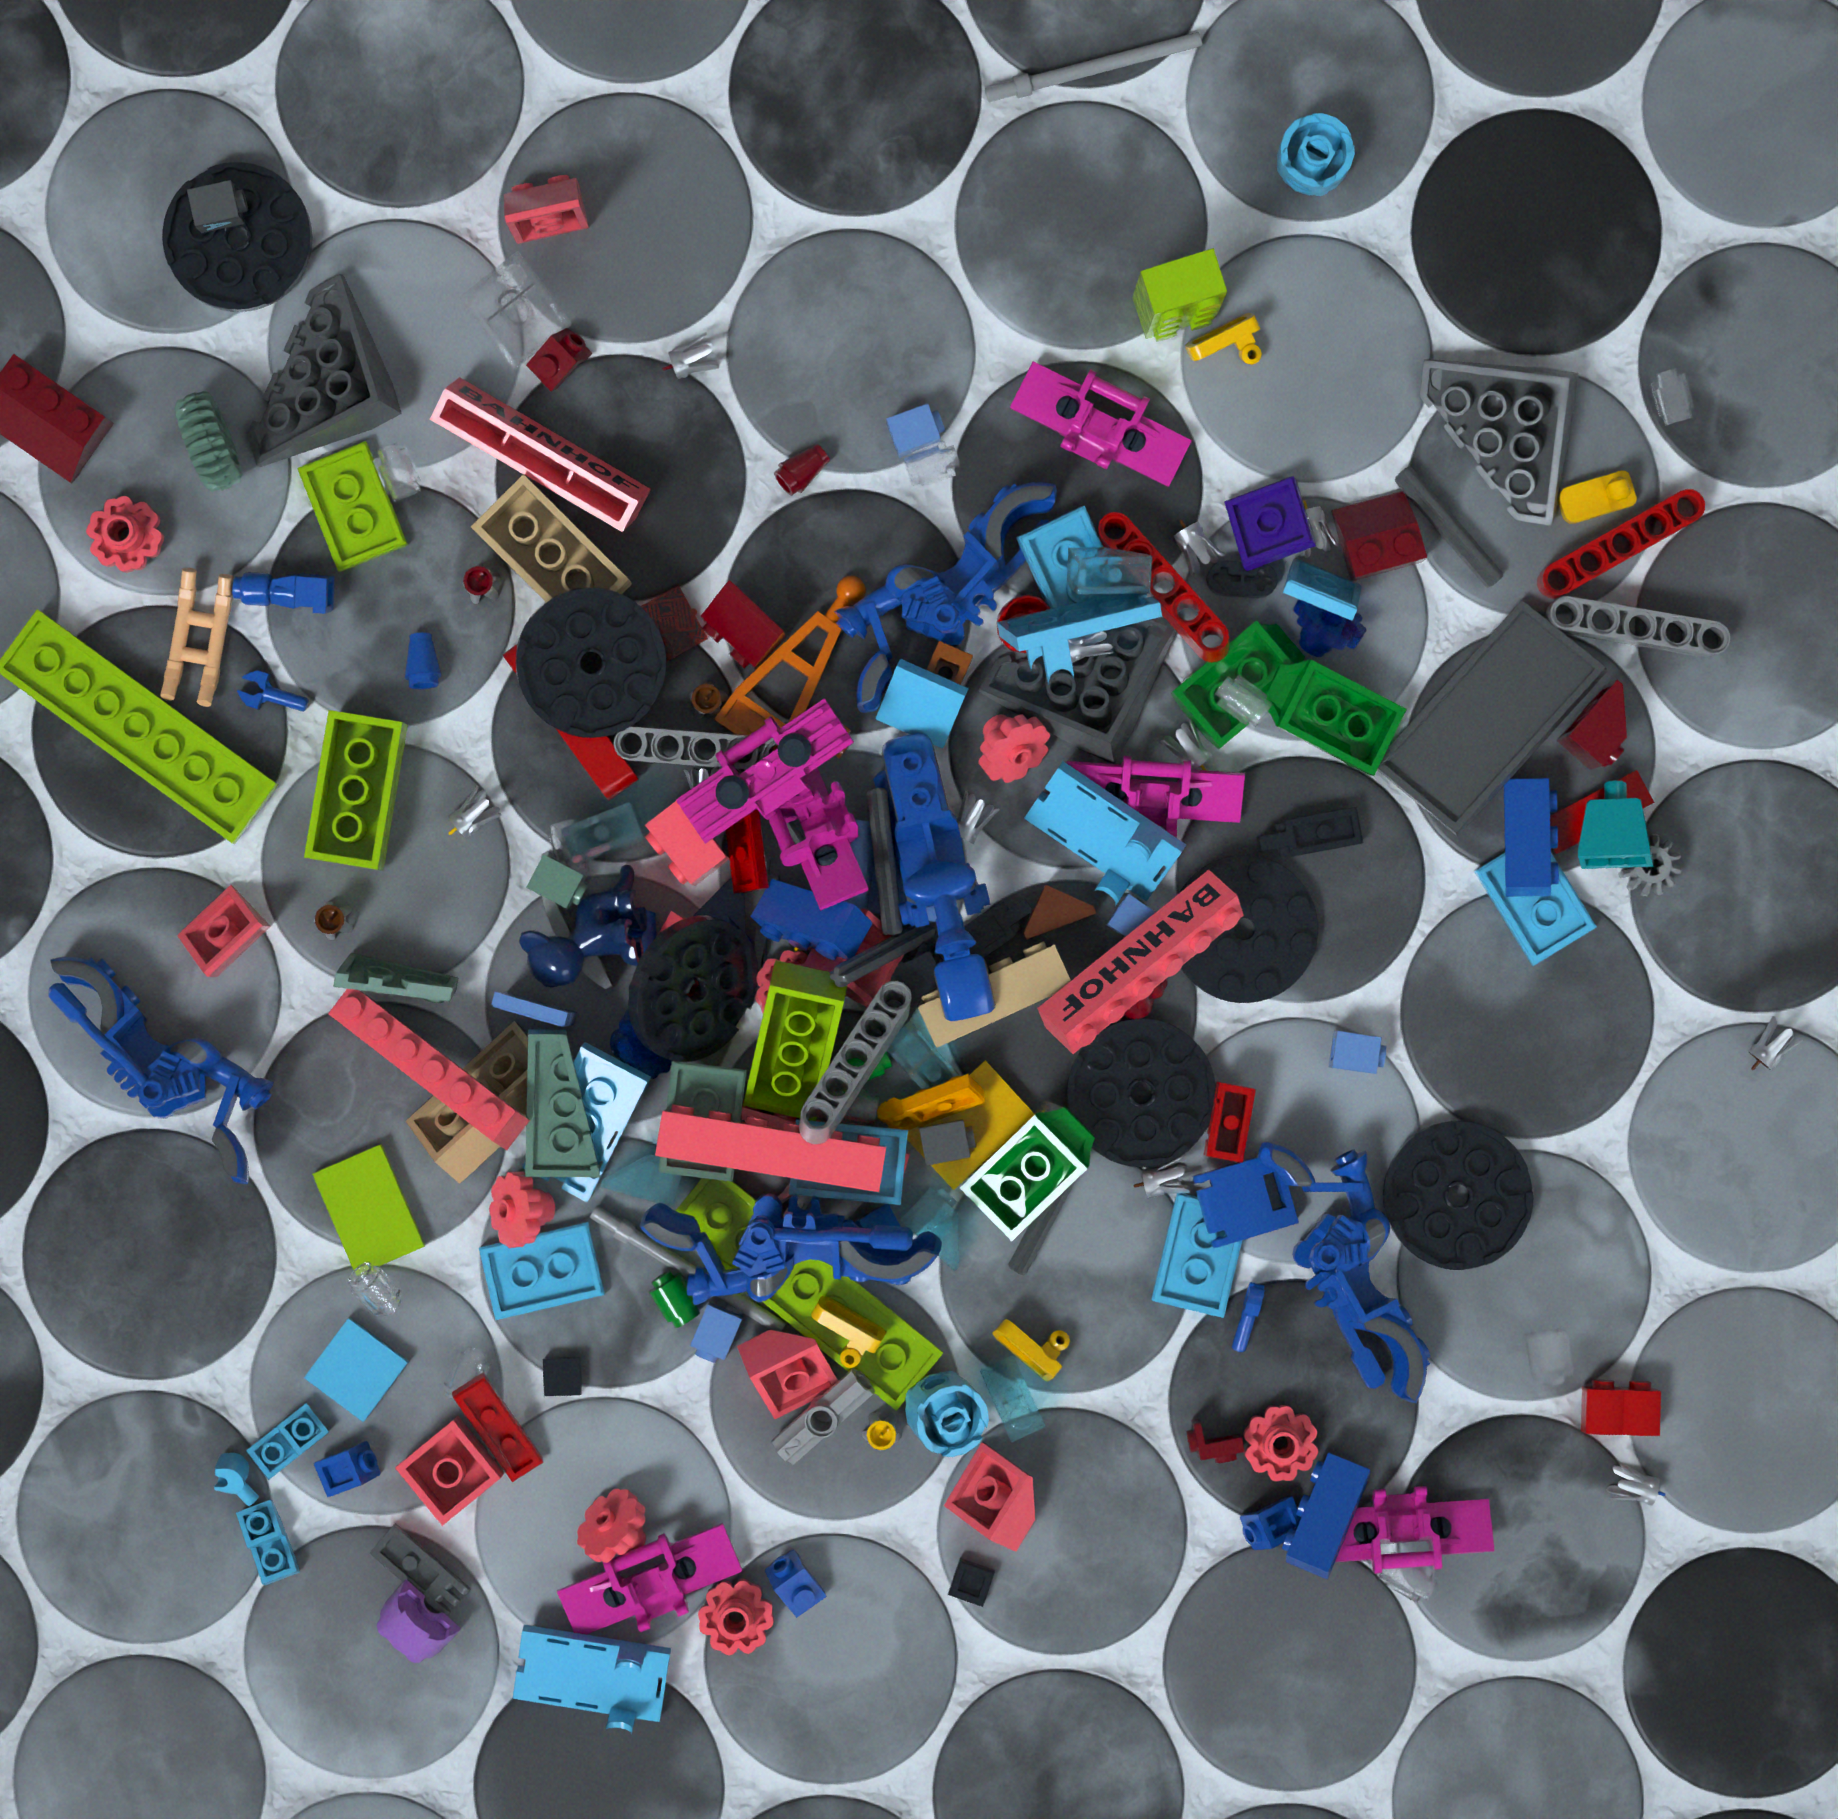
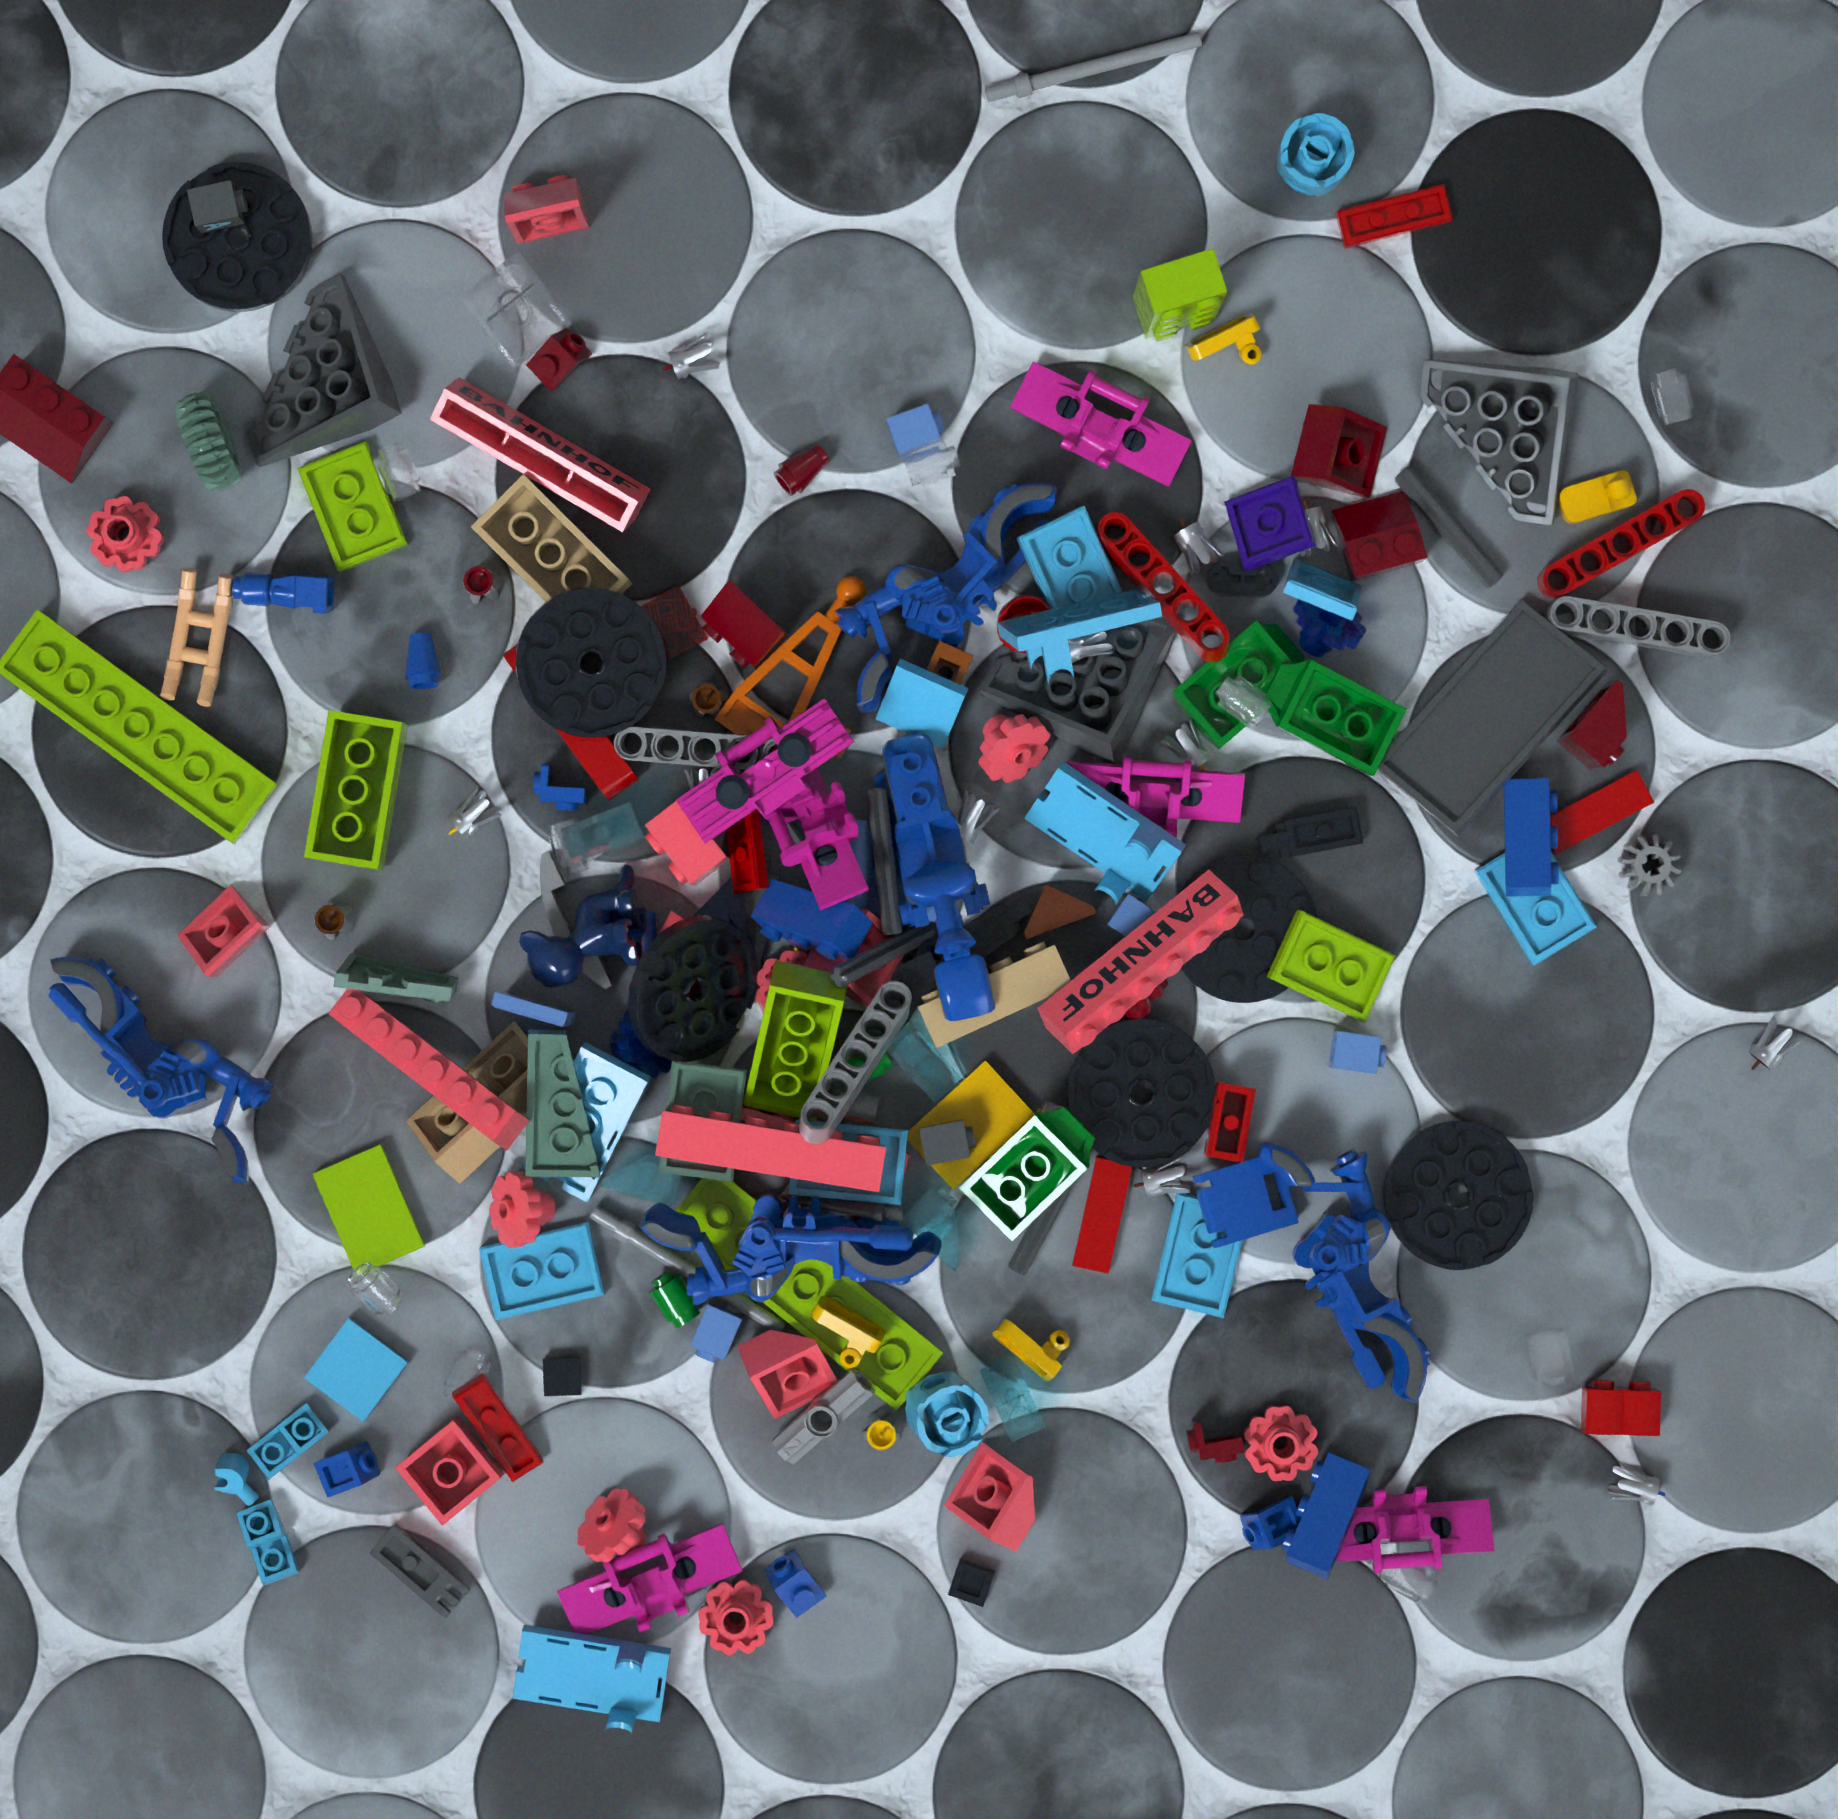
blue bar [237,670,309,712] -> none
medium lavender cylinder [377,1579,461,1663] -> none
sand green brick [526,854,588,909] -> none
light orange hinge [876,1074,985,1130] -> none
clear light blue slope [1067,547,1152,594] -> none
blue bar [1232,1282,1265,1352] -> none
teal torso [1578,781,1653,869] -> none
none -> blue bracket [533,764,587,811]
none -> dark grey bar [775,1194,904,1222]
none -> red tile [1072,1157,1132,1274]
none -> lime tile [1267,909,1396,1023]
none -> dark red slope [1291,404,1387,498]
none -> red tile [1335,184,1453,249]

